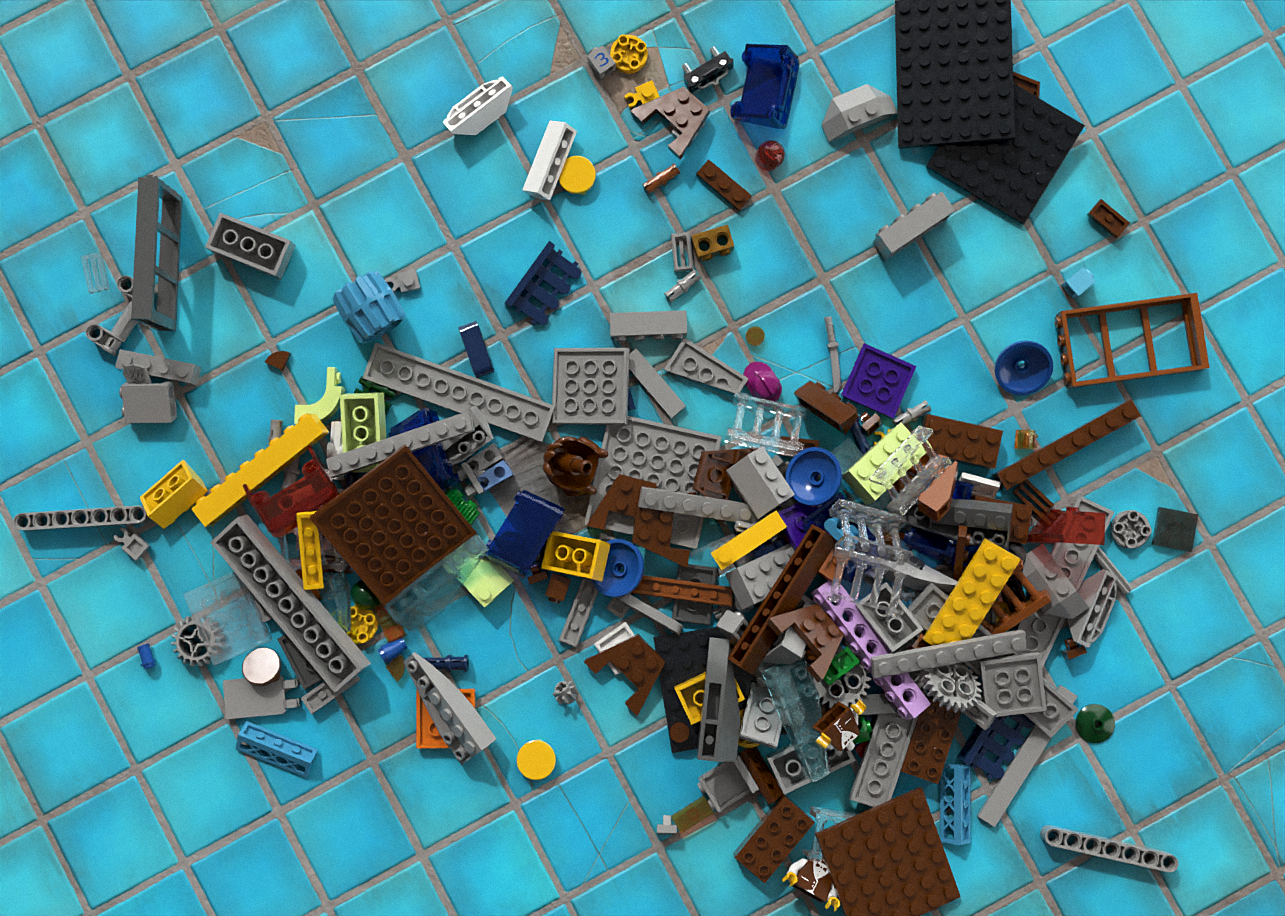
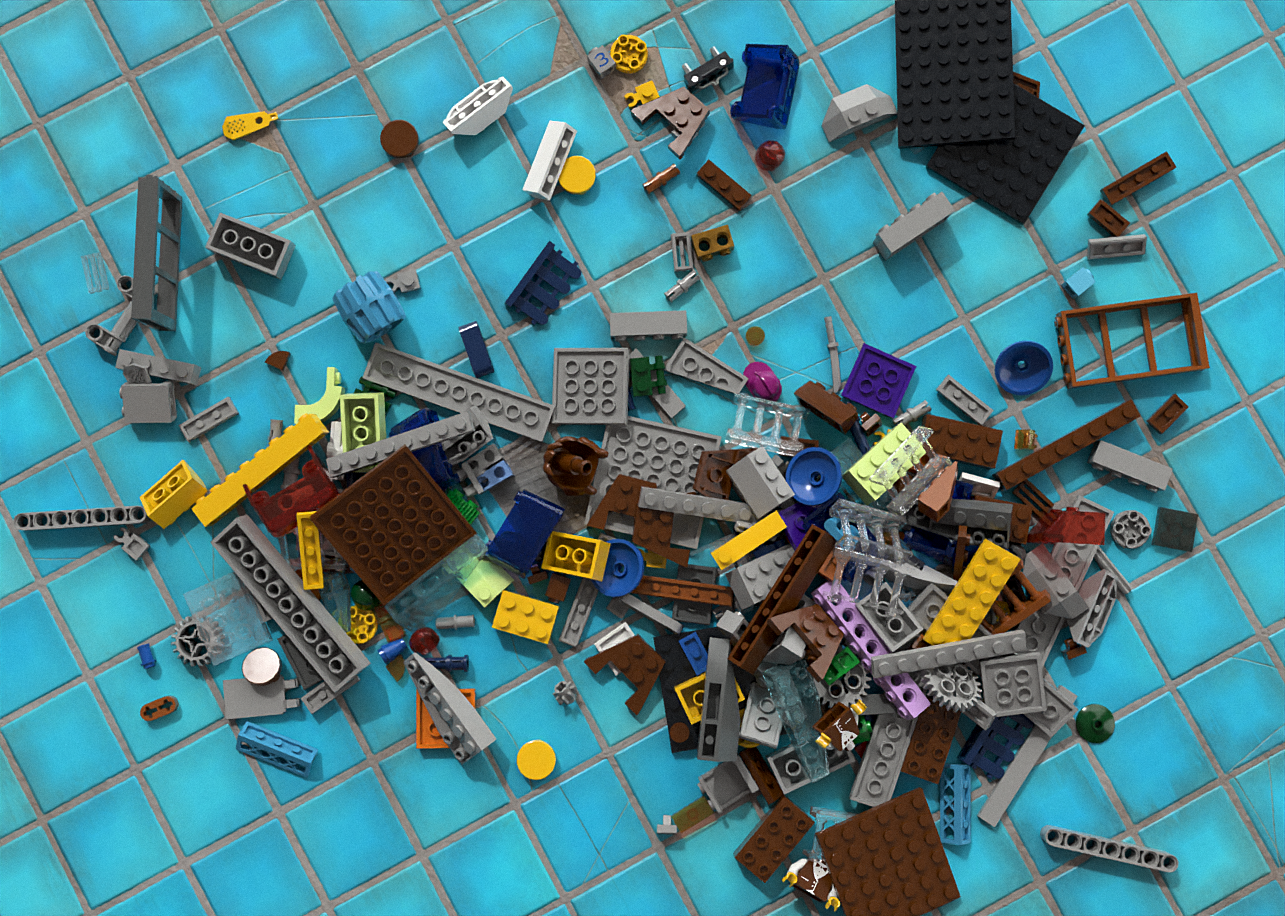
none -> dark orange beam [140,695,179,721]
none -> light grey tile [178,397,239,442]
none -> yellow piece [222,111,278,141]
none -> reddish brown tile [380,120,419,158]
none -> clear red hair [409,627,440,655]
none -> light grey axle [436,615,475,630]
none -> yellow brick [492,590,560,644]
none -> dark green plate [630,355,667,397]
none -> yellow plate [639,549,667,569]
none -> blue plate [679,632,708,675]
none -> light grey plate [936,374,994,426]
none -> light grey tile [1086,234,1147,260]
none -> light grey brick [1087,440,1173,493]
none -> reddish brown plate [1100,151,1176,206]
none -> reddish brown plate [1146,394,1188,434]

